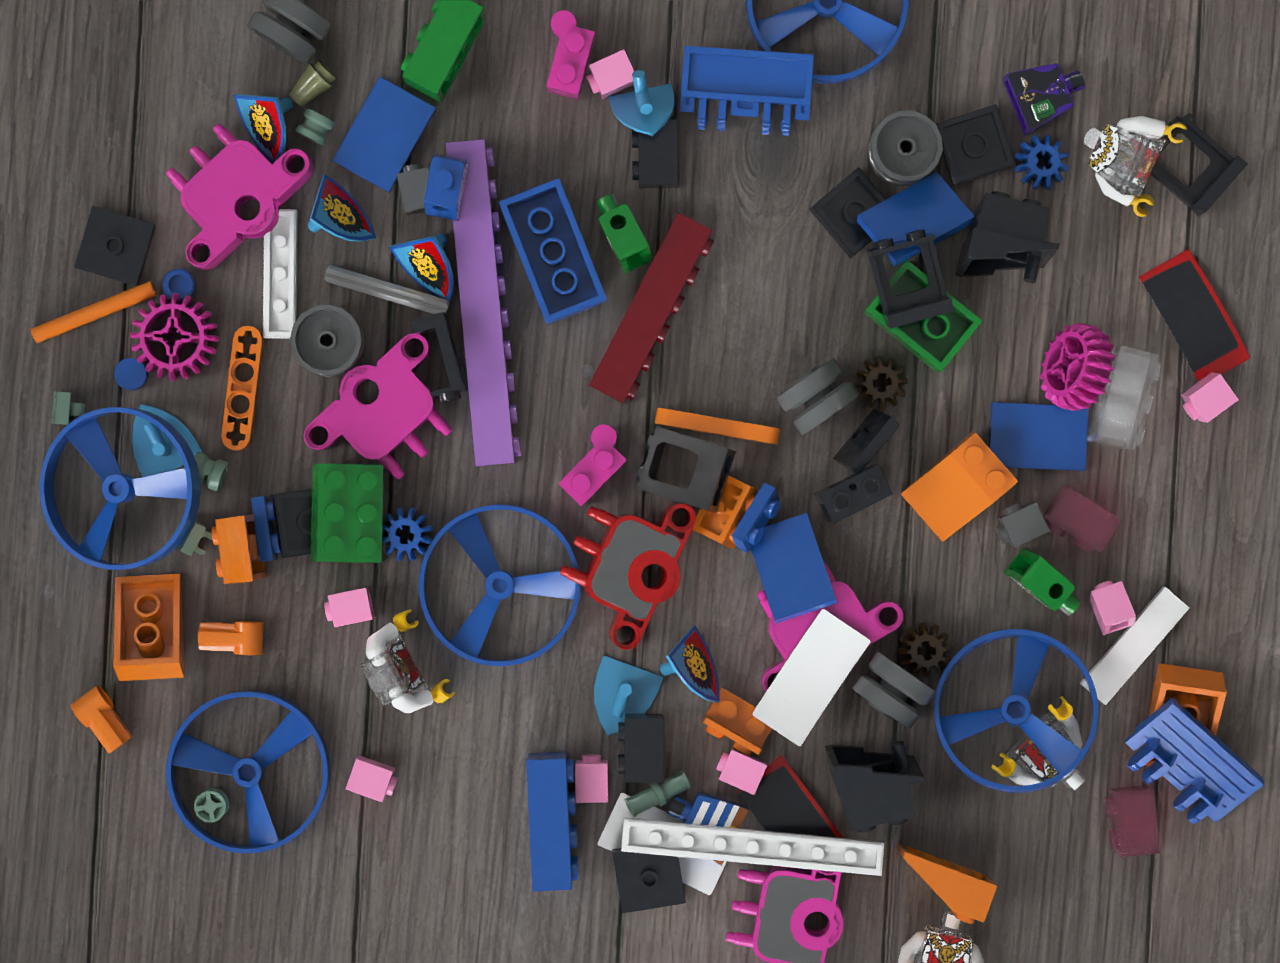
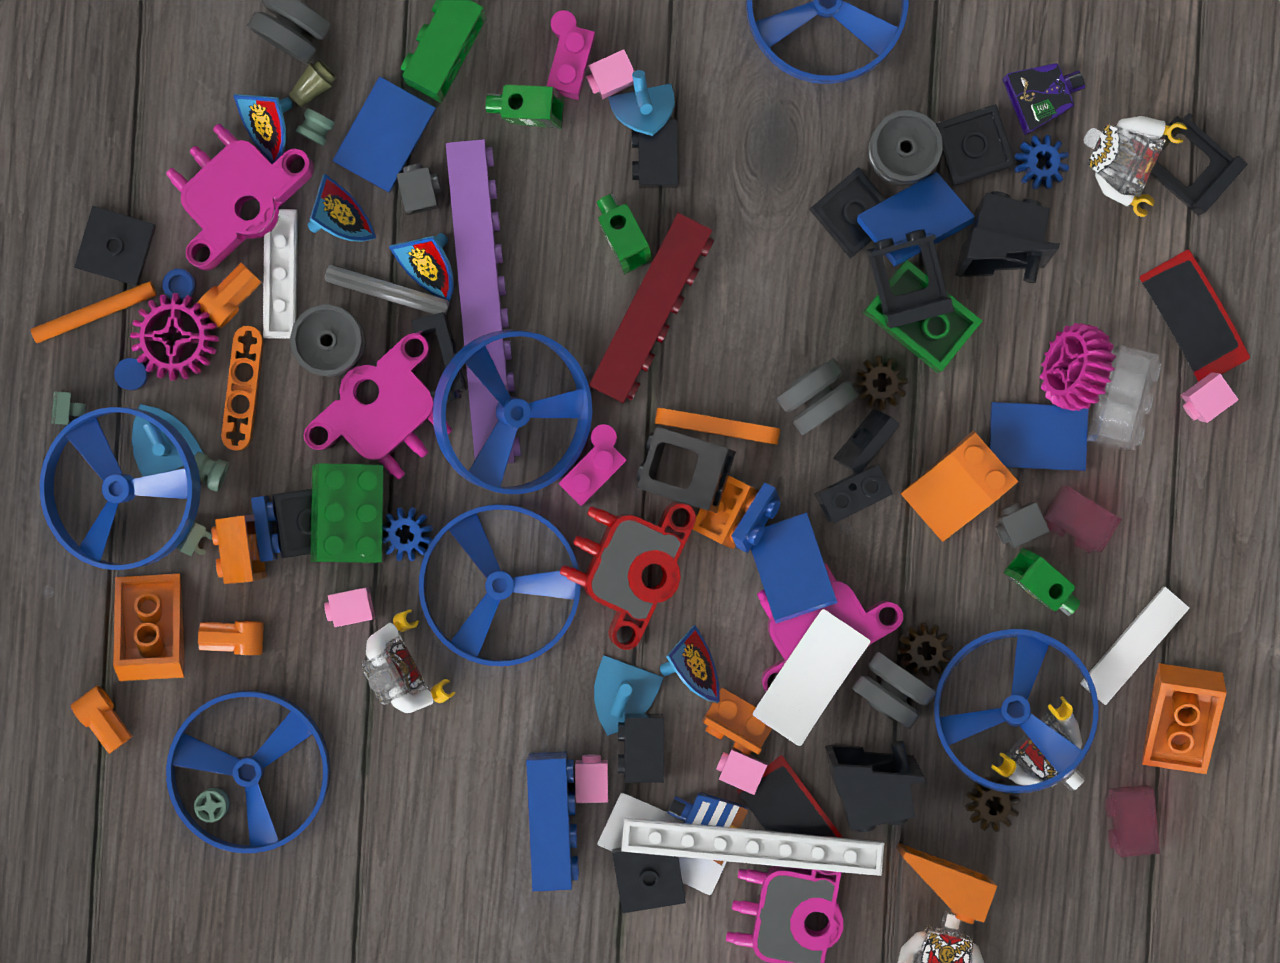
bright pink brick [346,755,398,802] -> none
blue torso [424,154,470,221] -> none
blue brick [499,178,607,325] -> none
sand green pin [624,770,691,817] -> none
blue hinge [680,46,814,136] -> none
bright pink brick [1089,581,1136,635] -> none
hinge [1125,697,1264,824] -> none
none -> orange piece [197,263,262,329]
none -> blue piece [433,330,592,494]
none -> green torso [486,85,565,129]
none -> dark brown gear [965,776,1020,832]

